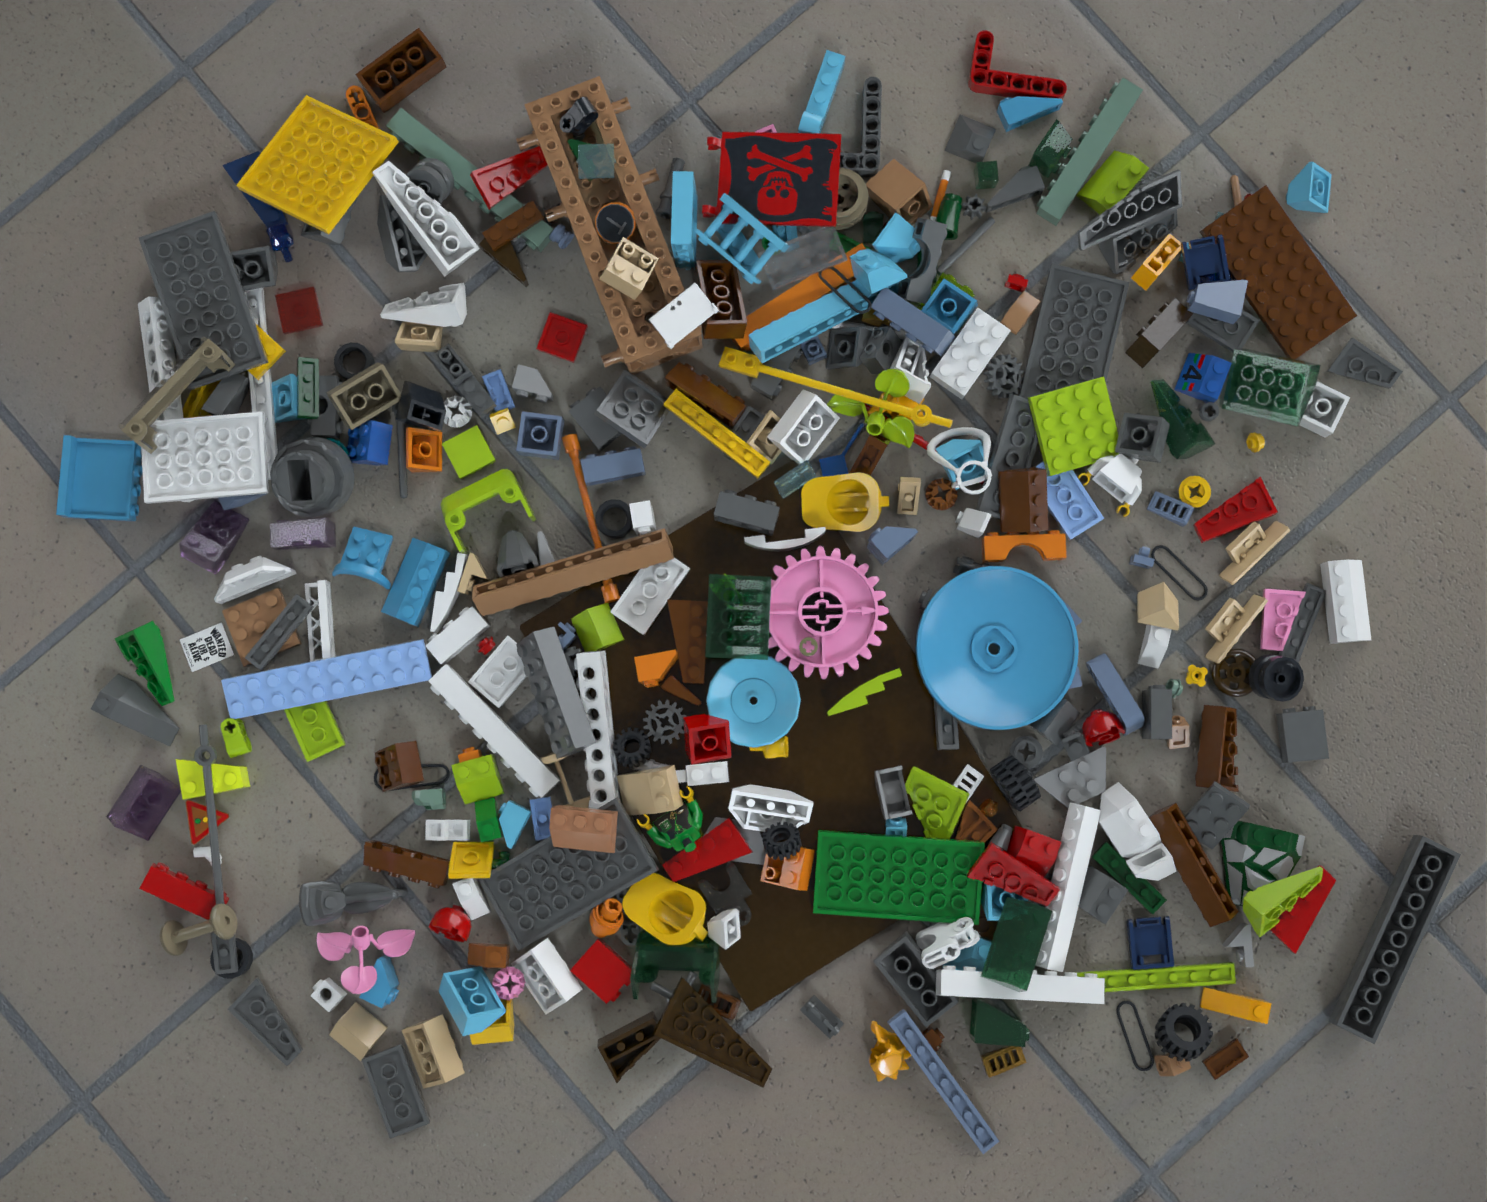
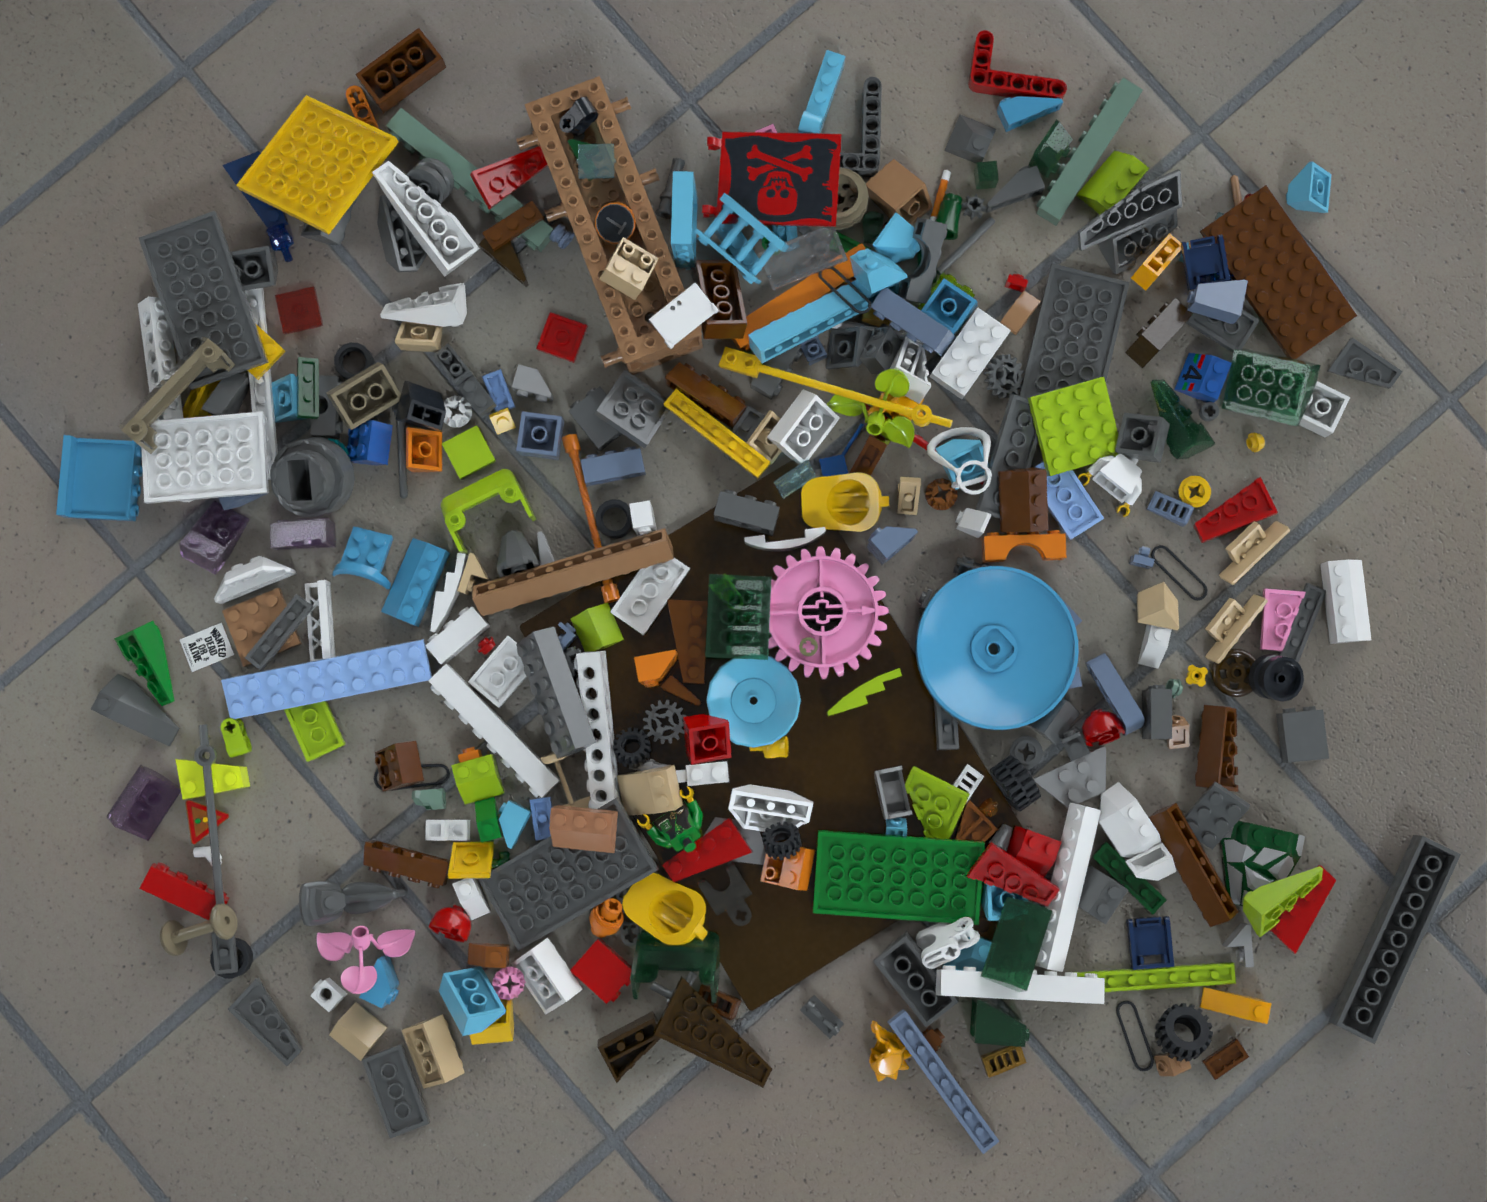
white slope [707,908,741,950] -> none

